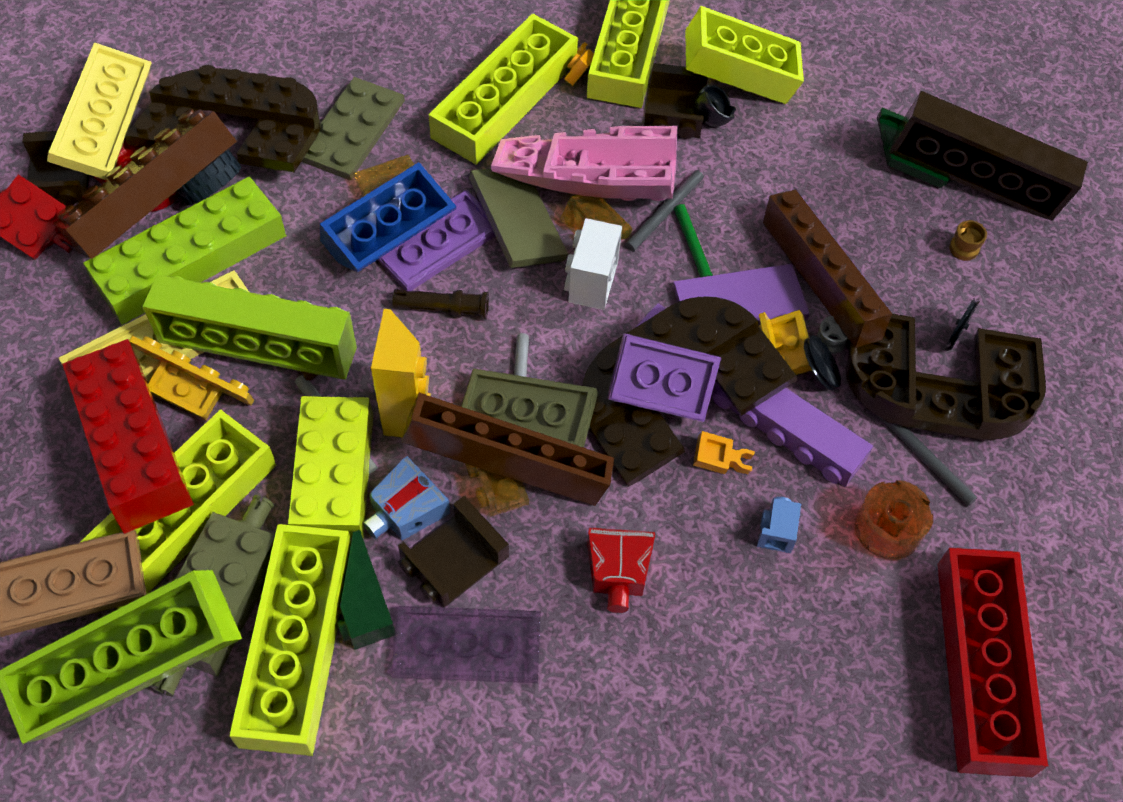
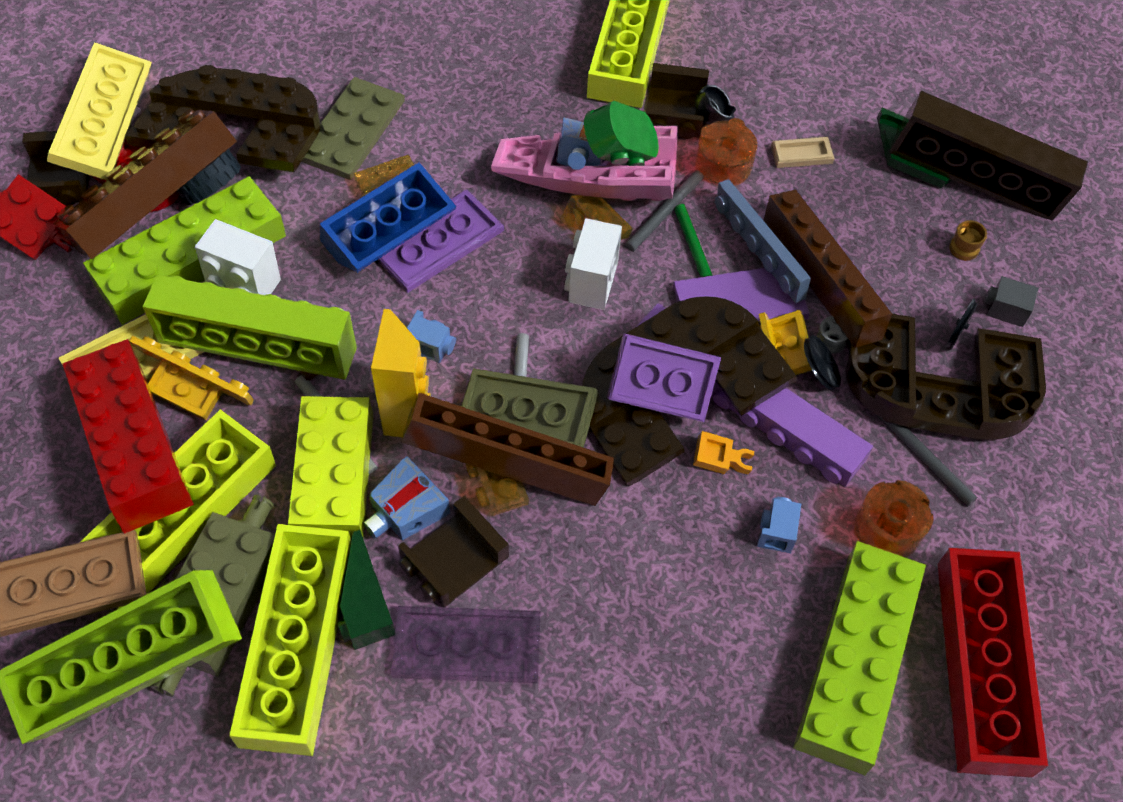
dark brown pin [392,289,489,320] -> none
neon yellow brick [428,13,578,165] -> none
olive tile [469,169,568,268] -> none
light orange plate [564,42,594,86] -> none
red torso [587,528,655,613] -> none
neon yellow brick [685,6,804,104] -> none
none -> white brick [195,219,281,295]
none -> medium blue brick [407,310,456,363]
none -> medium blue torso [557,117,609,170]
none -> green brick [584,101,659,166]
none -> clear orange brick [695,118,758,186]
none -> sand blue plate [715,179,811,303]
none -> tan tile [771,137,834,168]
none -> lime brick [793,541,926,775]
none -> dark grey brick [984,276,1038,327]

